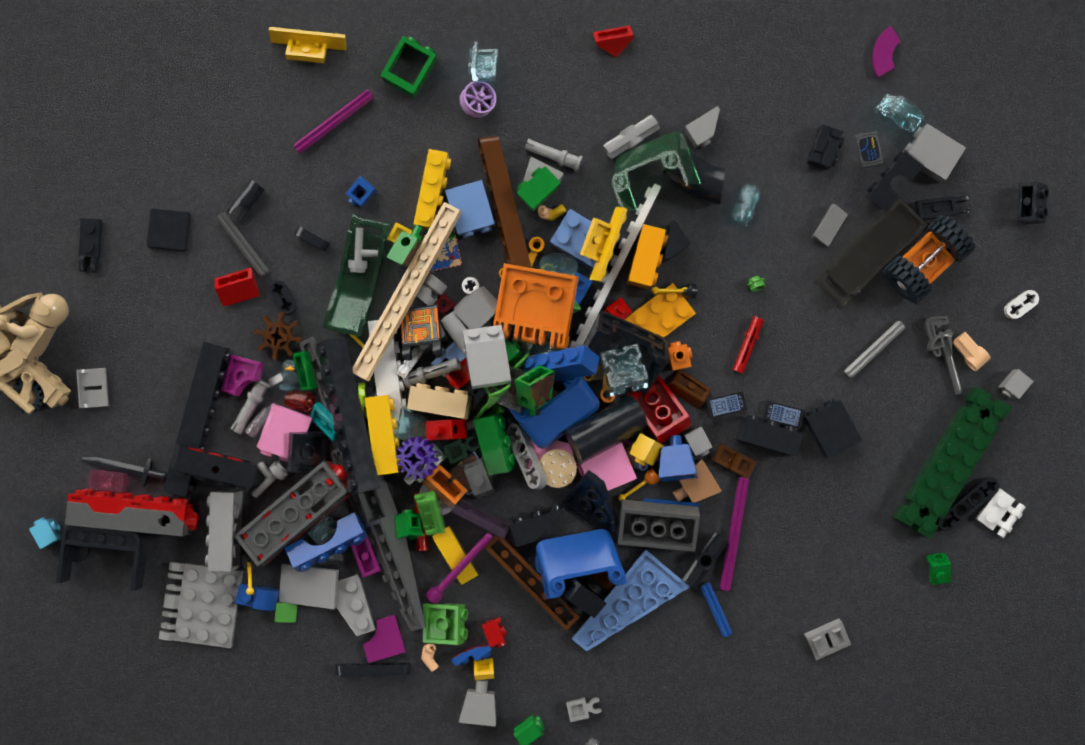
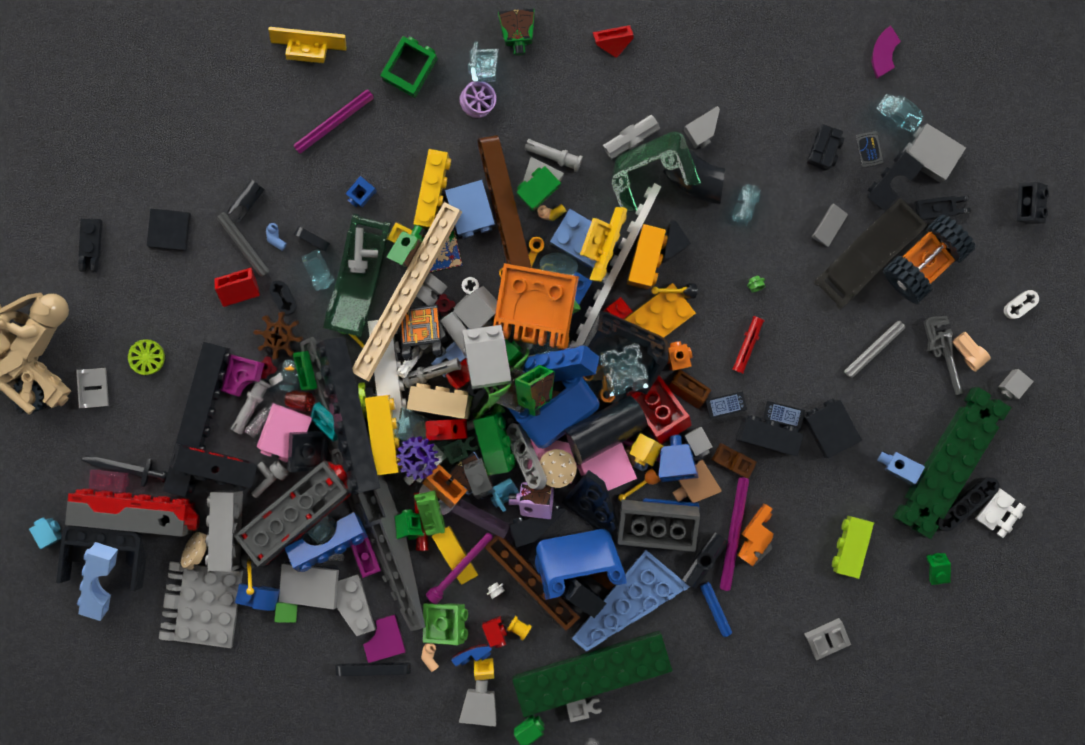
none -> light blue arch [77,542,118,621]
none -> lime wheel [128,339,165,375]
none -> tan tile [181,532,207,570]
none -> dark red plate [261,356,277,379]
none -> medium blue arm [266,223,287,251]
none -> clear light blue brick [302,249,335,291]
none -> white plate [487,582,505,599]
none -> medium azure bracket [491,478,520,512]
none -> torso [498,9,535,56]
none -> yellow bush [507,615,532,641]
none -> torso [509,482,554,519]
none -> dark green brick [512,631,673,717]
none -> orange plate [738,503,773,566]
none -> lime brick [832,515,874,579]
none -> medium blue torso [877,451,925,485]

